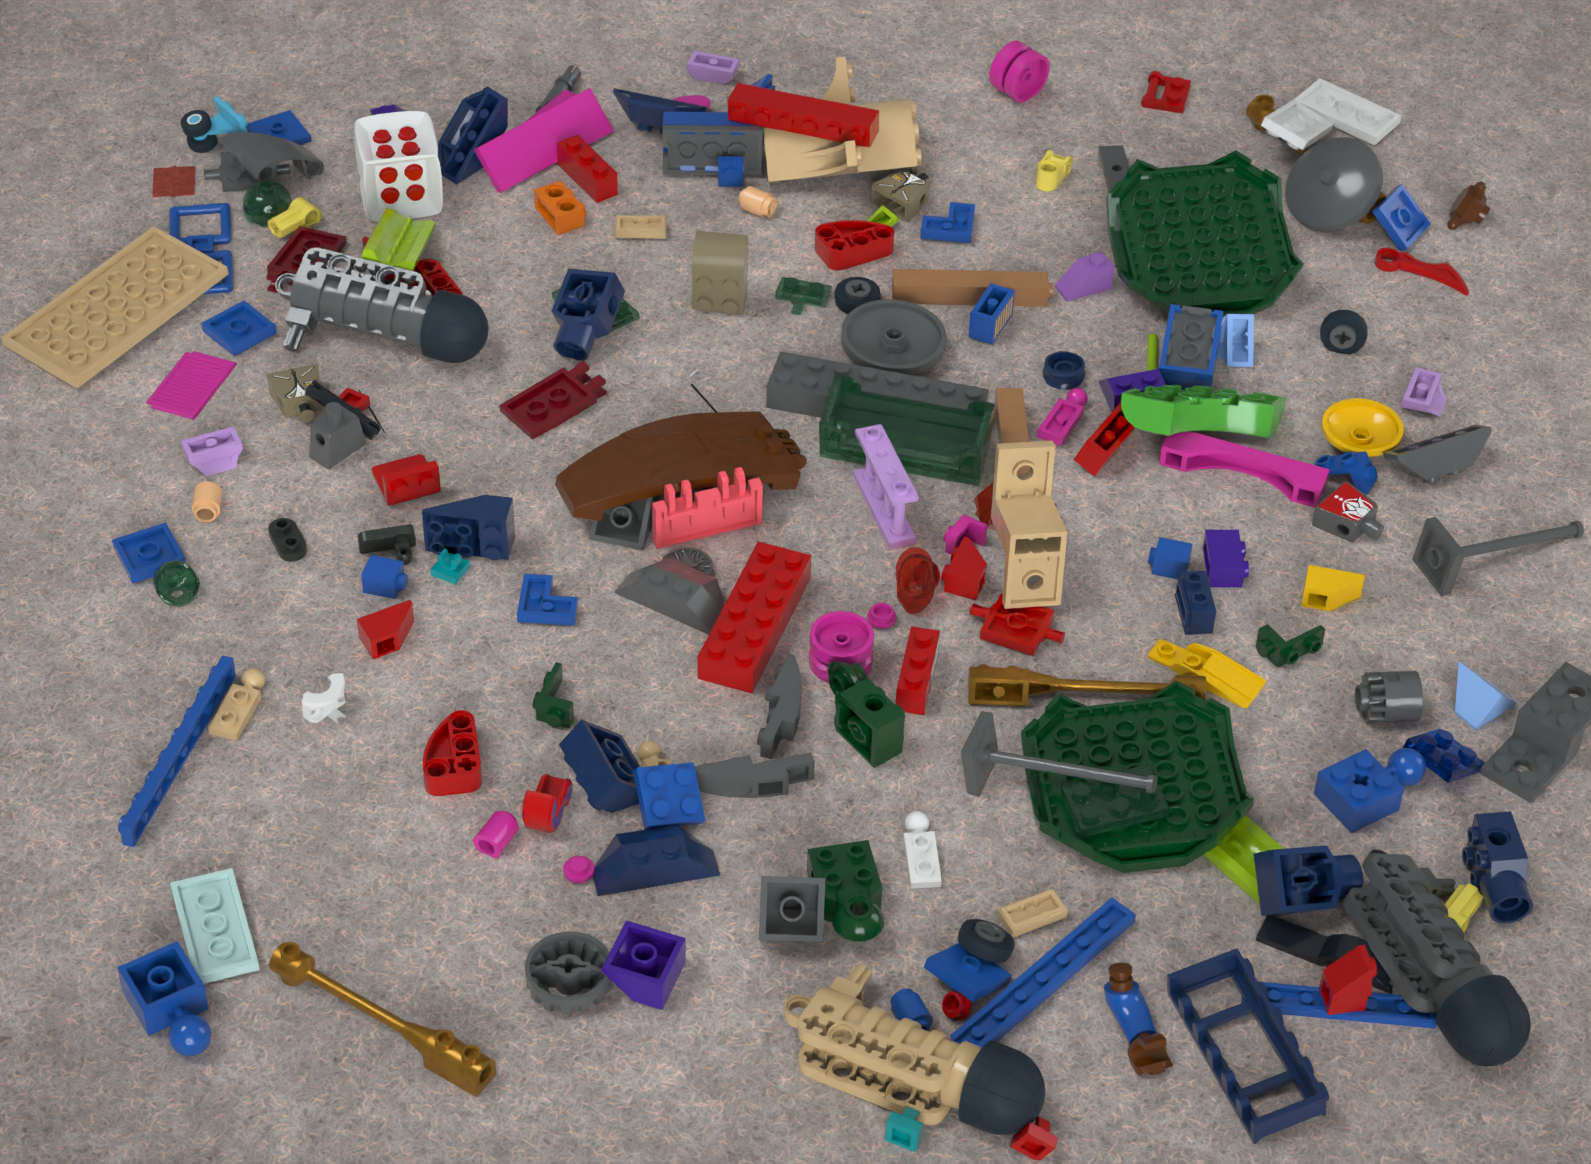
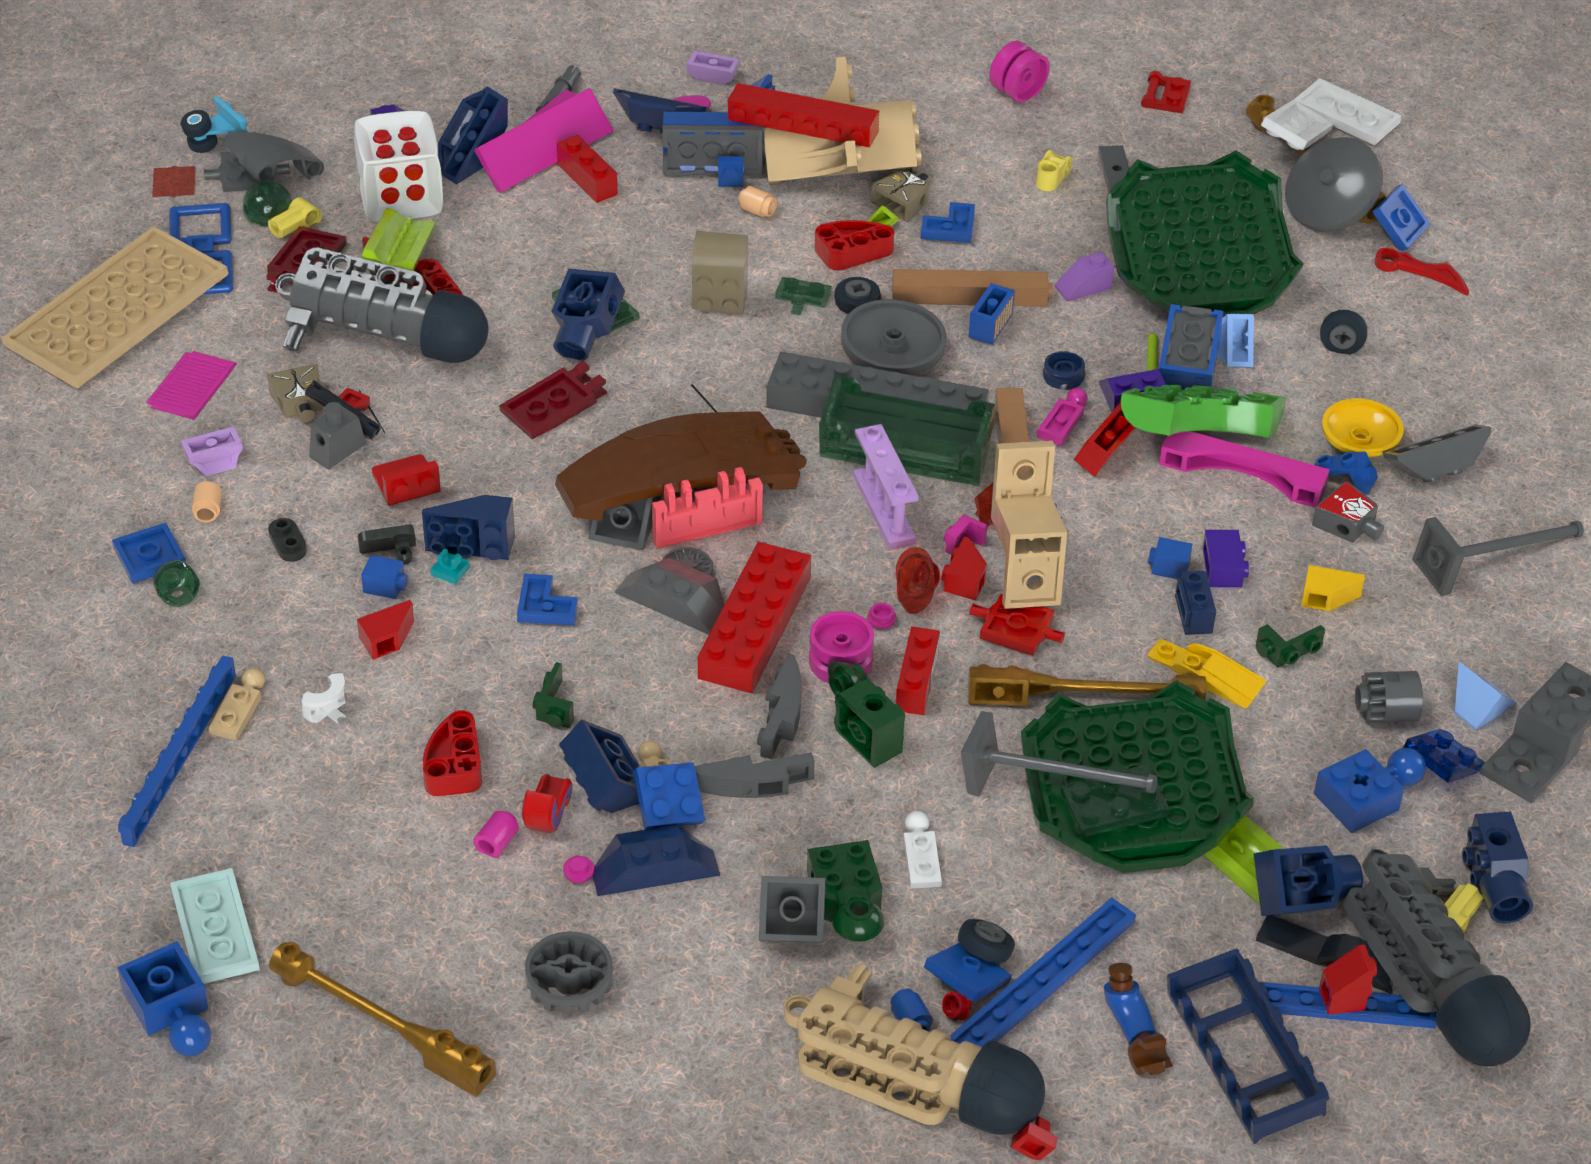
blue plate [201,300,277,356] -> none
blue plate [246,110,311,145] -> none
orange brick [534,180,587,235] -> none
dark purple slope [602,920,686,1010] -> none
tan plate [615,215,666,239] -> none
teal tile [885,1107,923,1152] -> none
tan plate [997,889,1068,938] -> none
lavender slope [1401,367,1447,417] -> none
reddish brown rock [1447,181,1490,230] -> none

